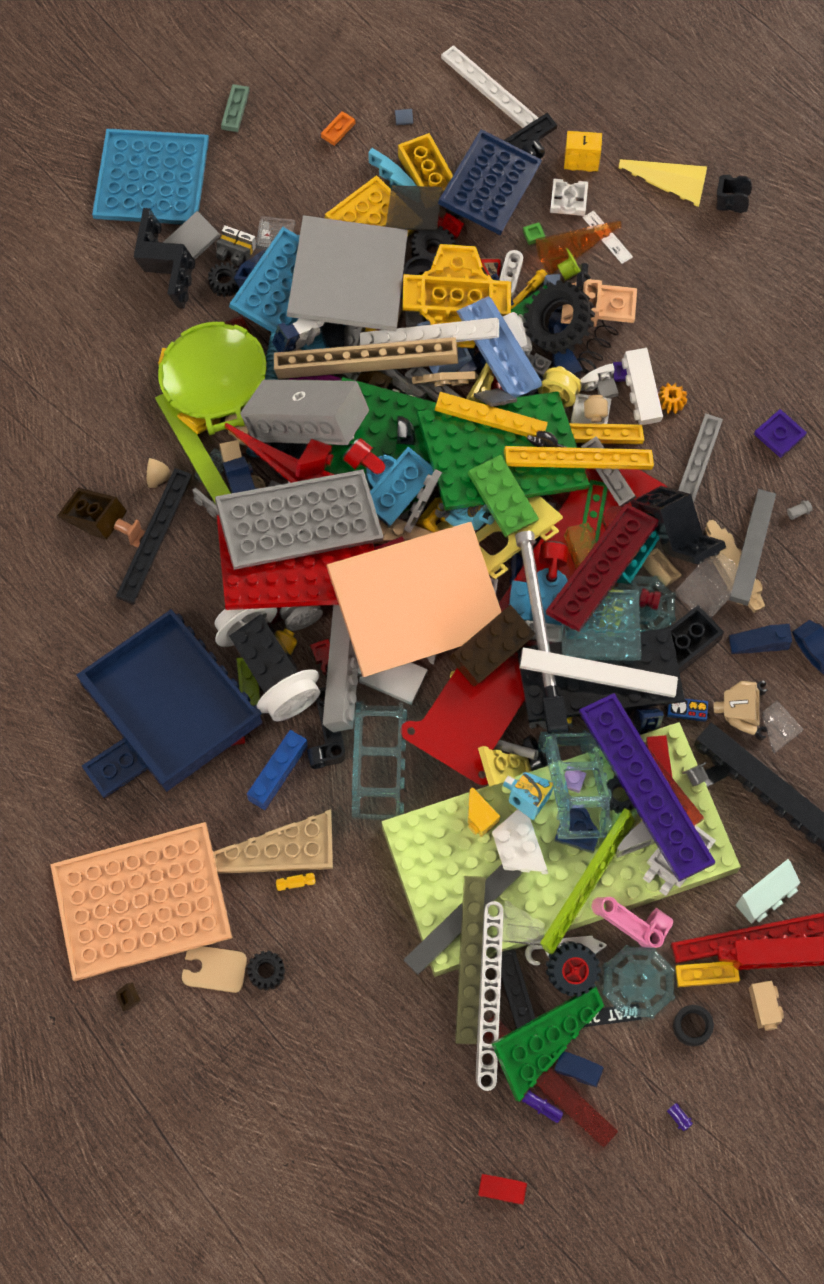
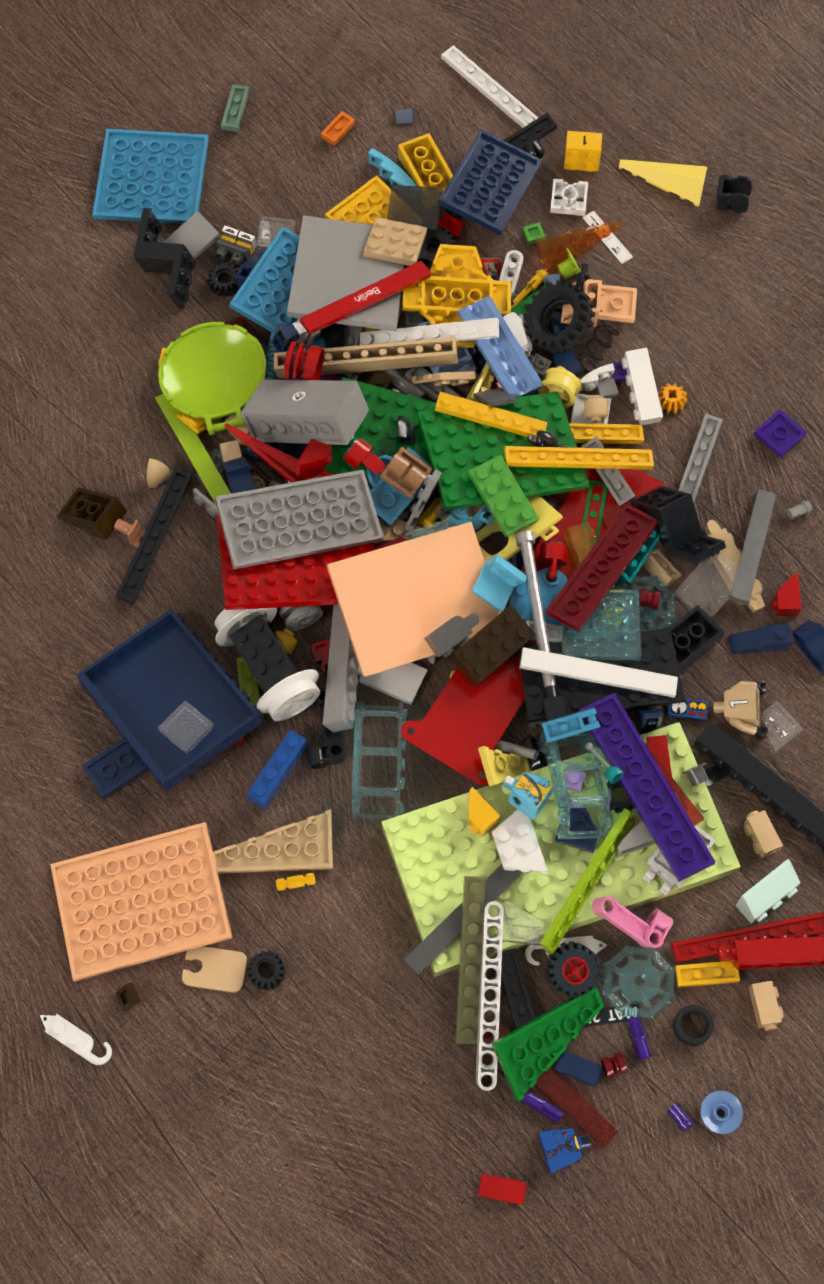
none -> white plate [40,1014,112,1065]
none -> clear tile [158,701,214,754]
none -> red wheel [284,341,325,380]
none -> red tile [300,261,431,335]
none -> tan plate [363,217,427,266]
none -> medium nougat plate [380,447,432,499]
none -> clear light blue piece [406,518,456,539]
none -> dark grey hinge [424,614,480,657]
none -> medium azure bracket [472,555,528,612]
none -> blue torso [538,1128,591,1175]
none -> dark azure plate [541,707,600,743]
none -> teal hinge [585,743,624,784]
none -> dark red wheel [601,1052,628,1079]
none -> dark purple axle [628,1017,651,1060]
none -> medium blue dish [700,1091,743,1134]
none -> tan brick [743,810,783,858]
none -> red slope [771,574,802,616]

